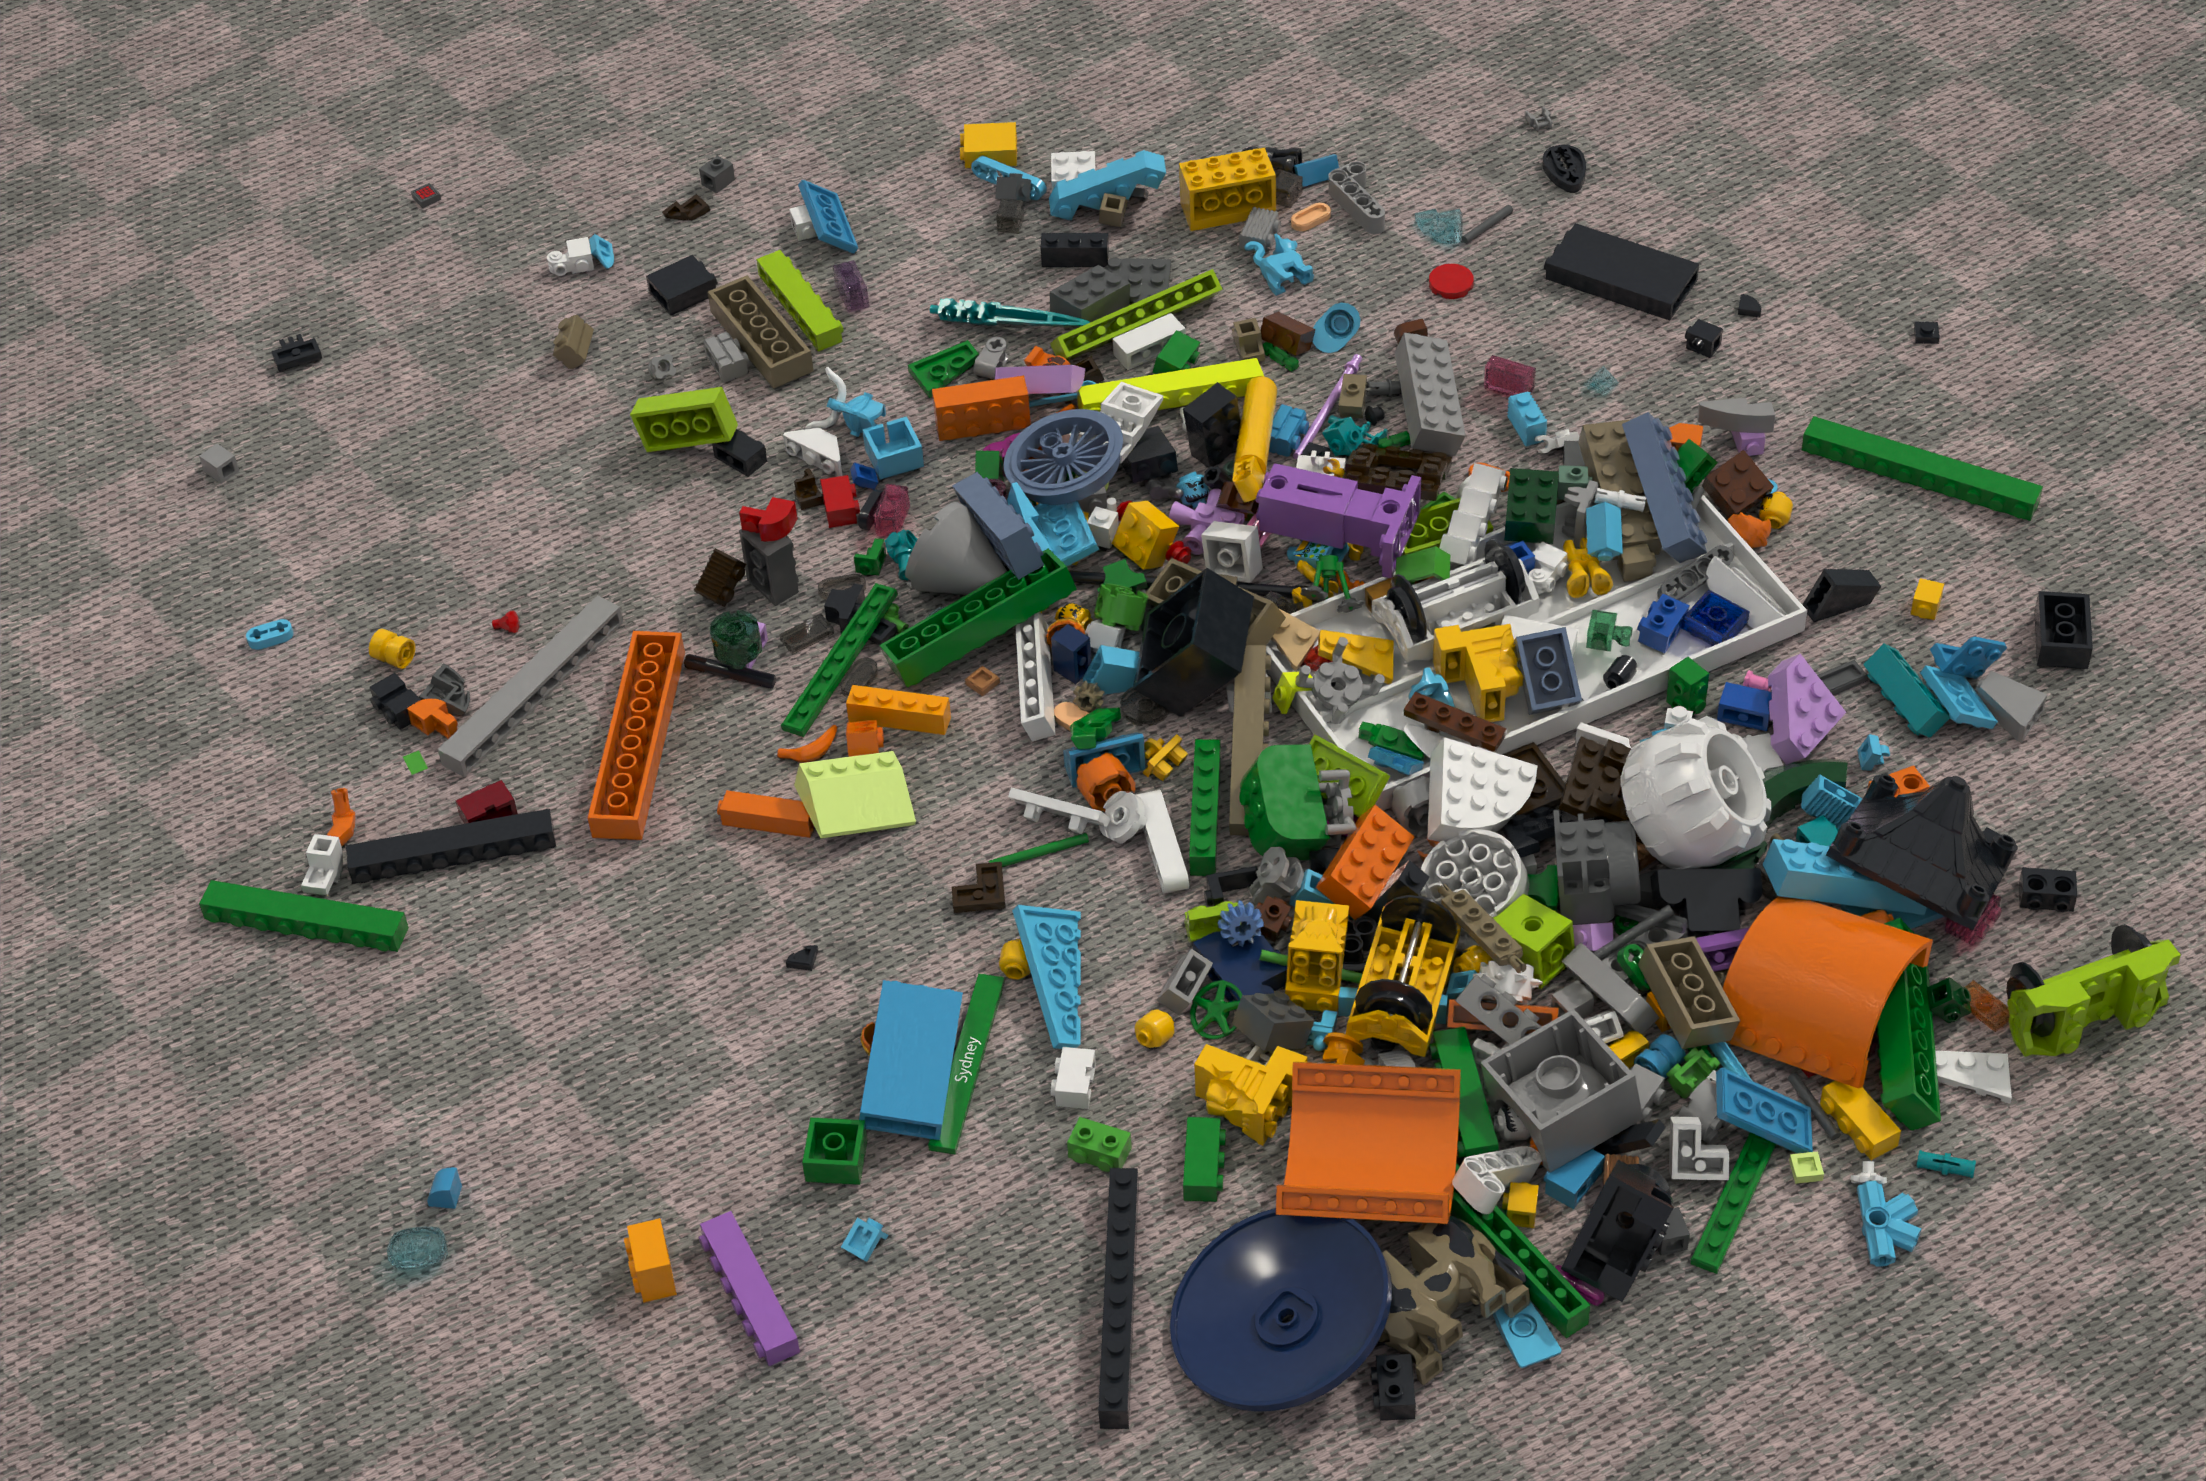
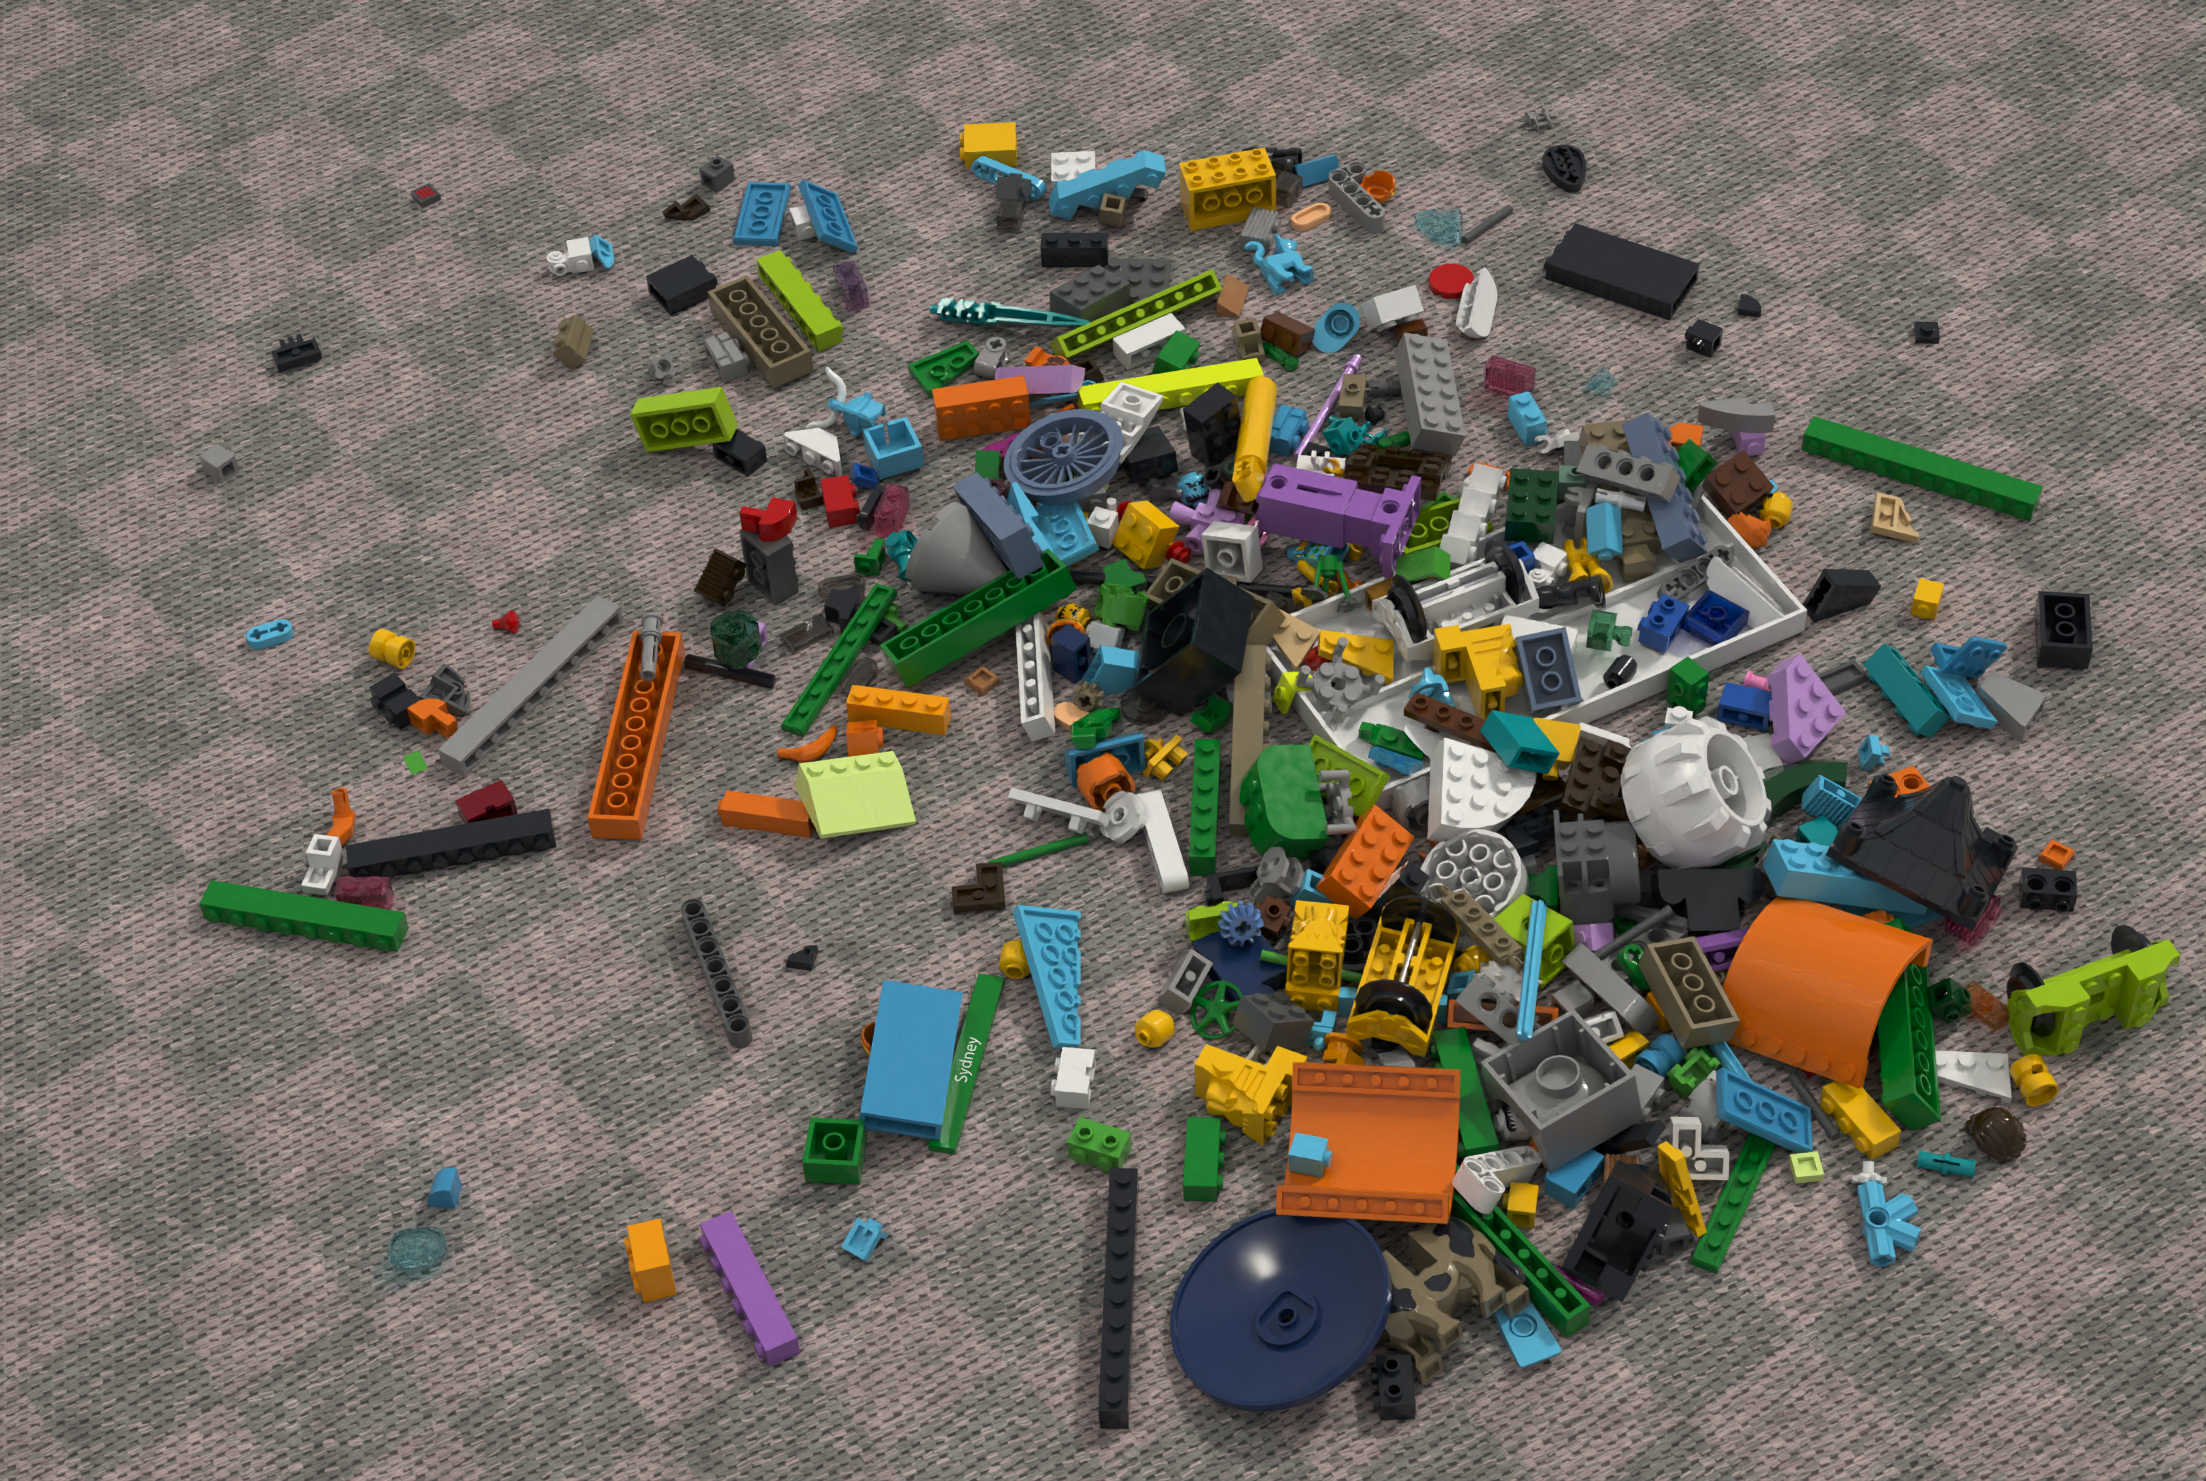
none -> clear pink brick [334,876,394,910]
none -> light grey pin [640,612,664,681]
none -> dark grey beam [681,898,752,1049]
none -> dark azure tile [733,182,791,246]
none -> green bracket [1190,694,1233,733]
none -> medium nougat slope [1217,274,1249,318]
none -> medium azure brick [1288,1133,1333,1178]
none -> orange hair [1360,170,1396,204]
none -> white brick [1361,285,1424,332]
none -> white brick [1456,267,1497,338]
none -> teal brick [1480,710,1560,774]
none -> medium azure axle [1515,900,1547,1042]
none -> yellow torso [1533,717,1581,781]
none -> black piece [1536,575,1606,609]
none -> light grey brick [1576,444,1681,503]
none -> yellow wing [1657,1141,1707,1237]
none -> tan wing [1870,492,1919,543]
none -> dark brown hair [1964,1107,2027,1162]
none -> yellow wheel [2009,1054,2059,1107]
none -> orange tile [2038,839,2075,870]

